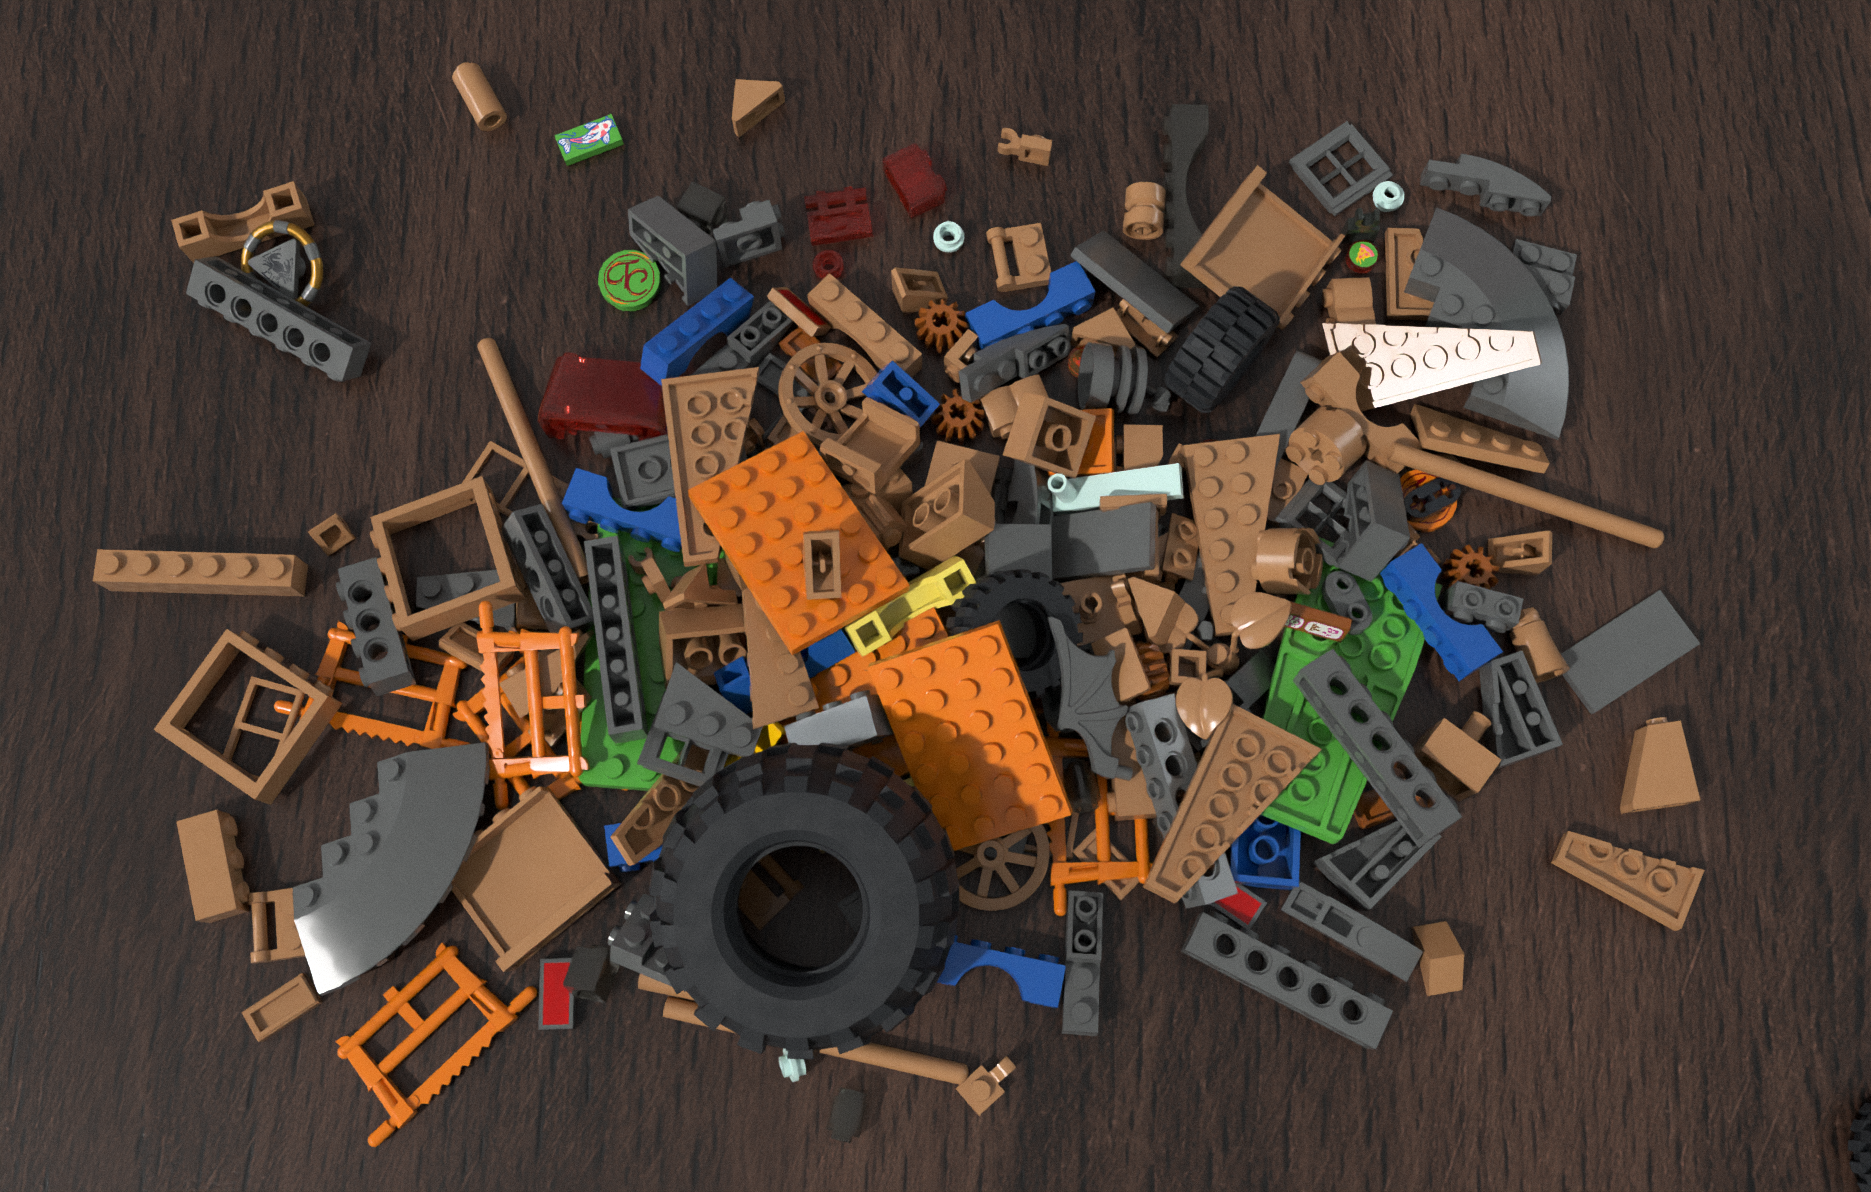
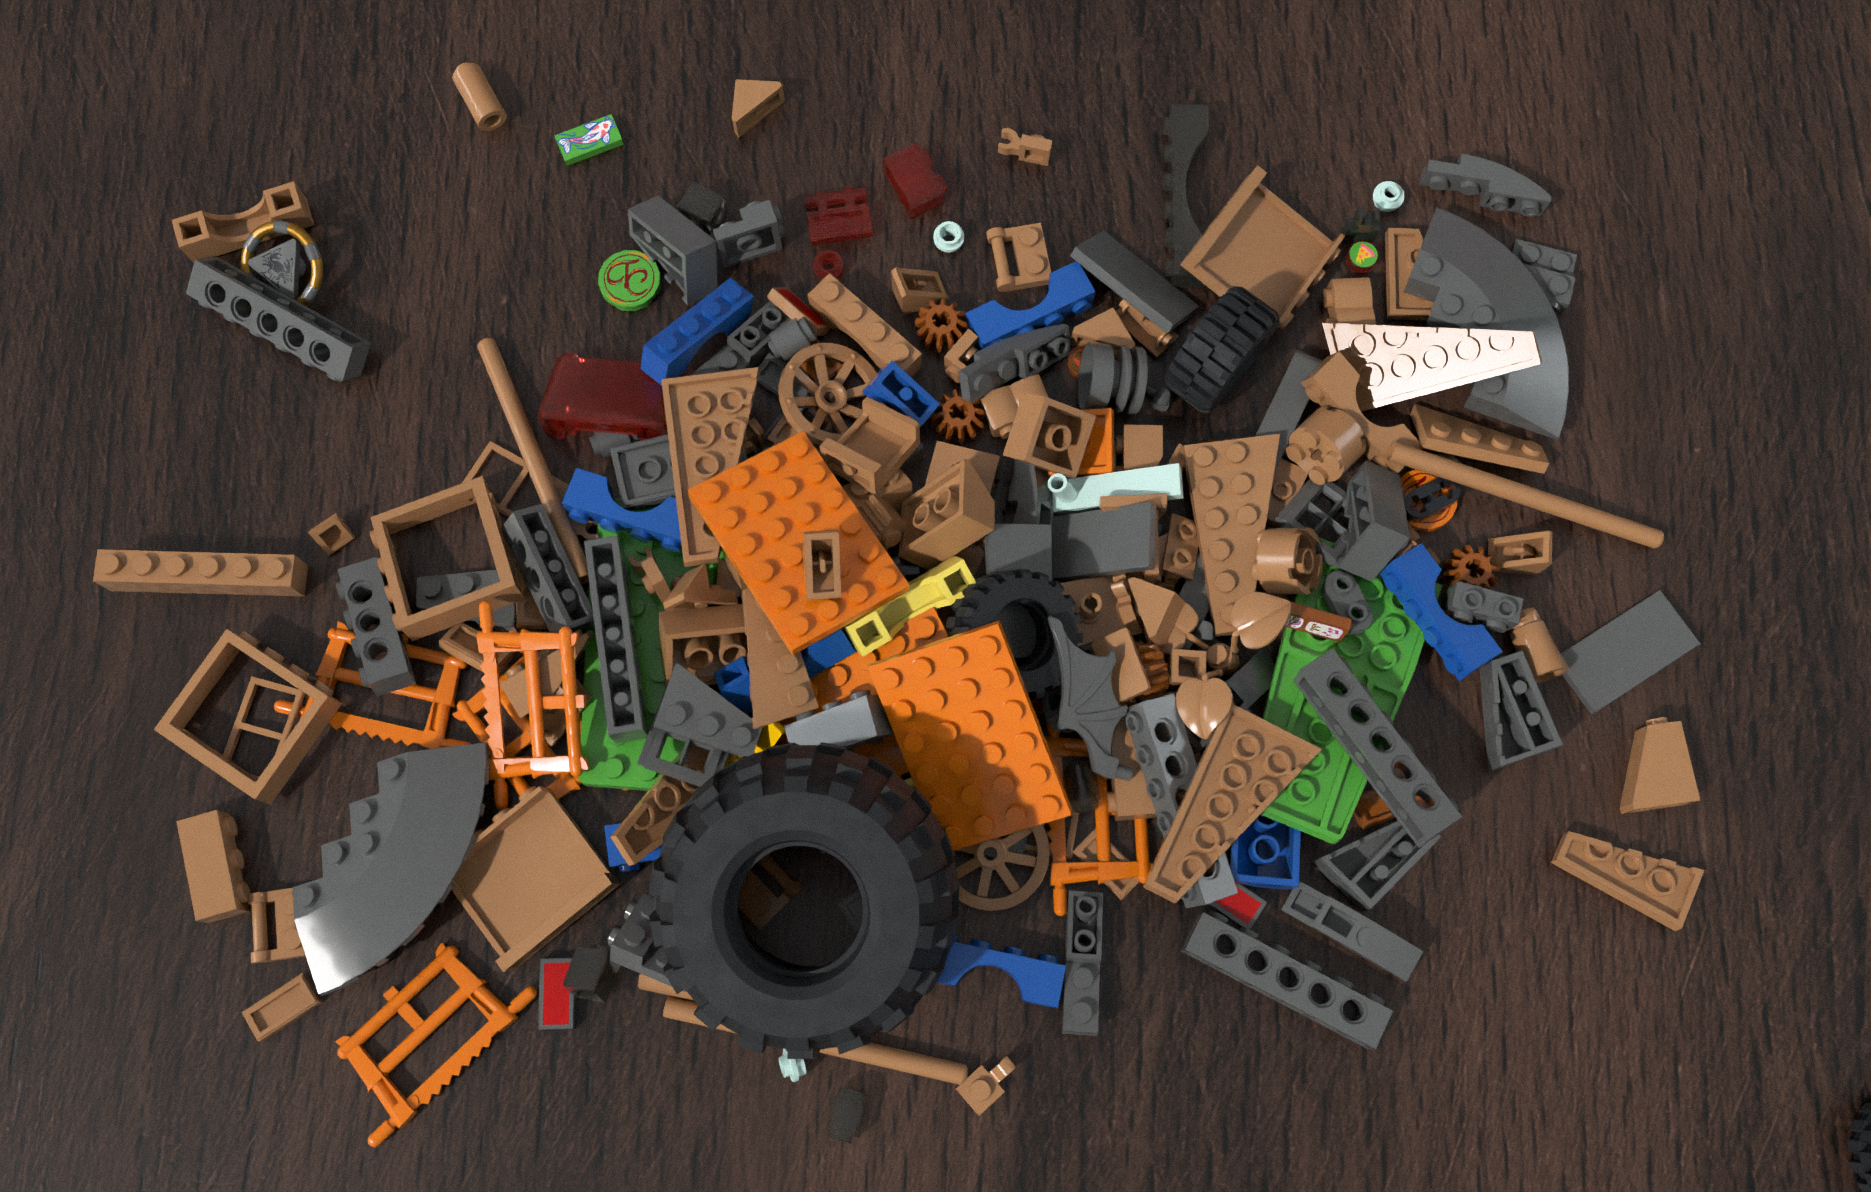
medium nougat wheel [1123,182,1166,240] -> none
dark grey piece [1289,121,1393,217] -> none
medium nougat slope [1411,921,1464,996] -> none
medium nougat brick [1413,711,1501,801] -> none
none -> dark grey brick [767,317,817,361]

